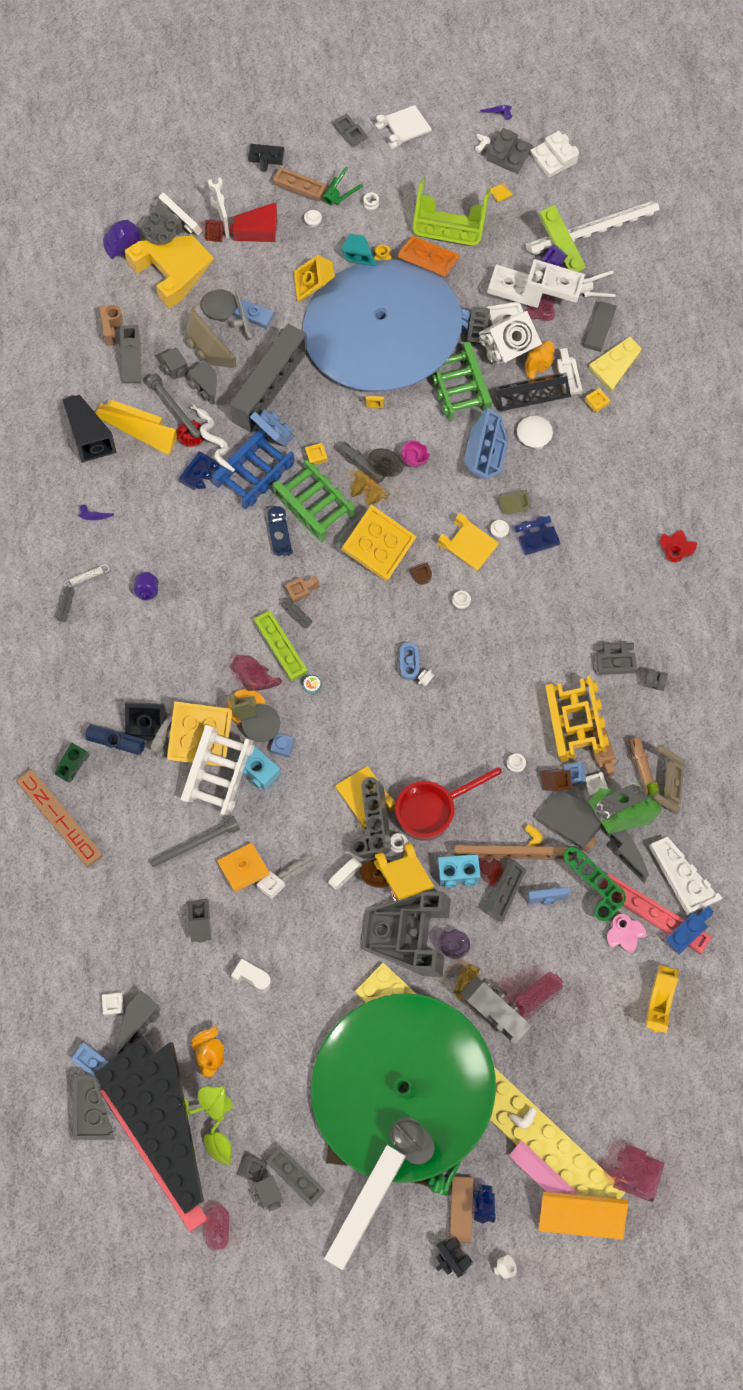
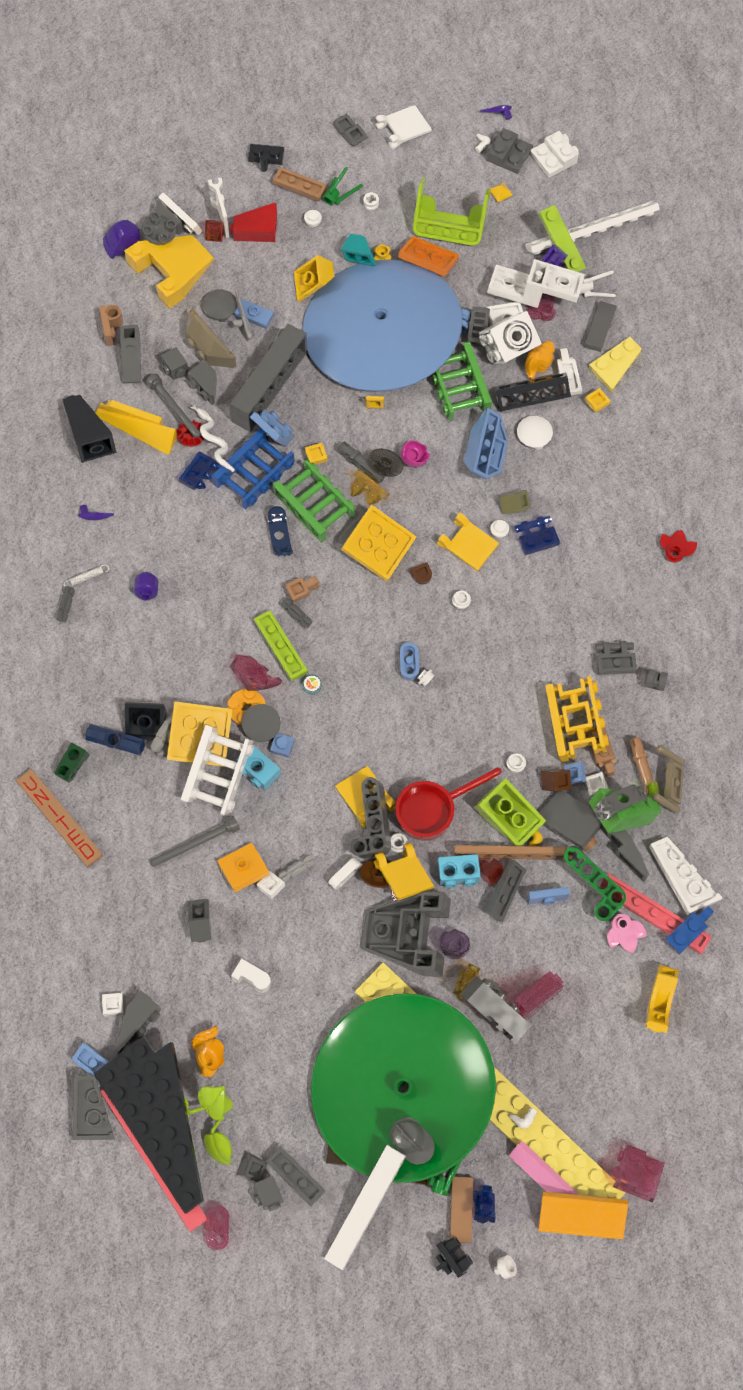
olive panel [230,693,258,720] -> none
none -> lime slope [473,778,546,846]

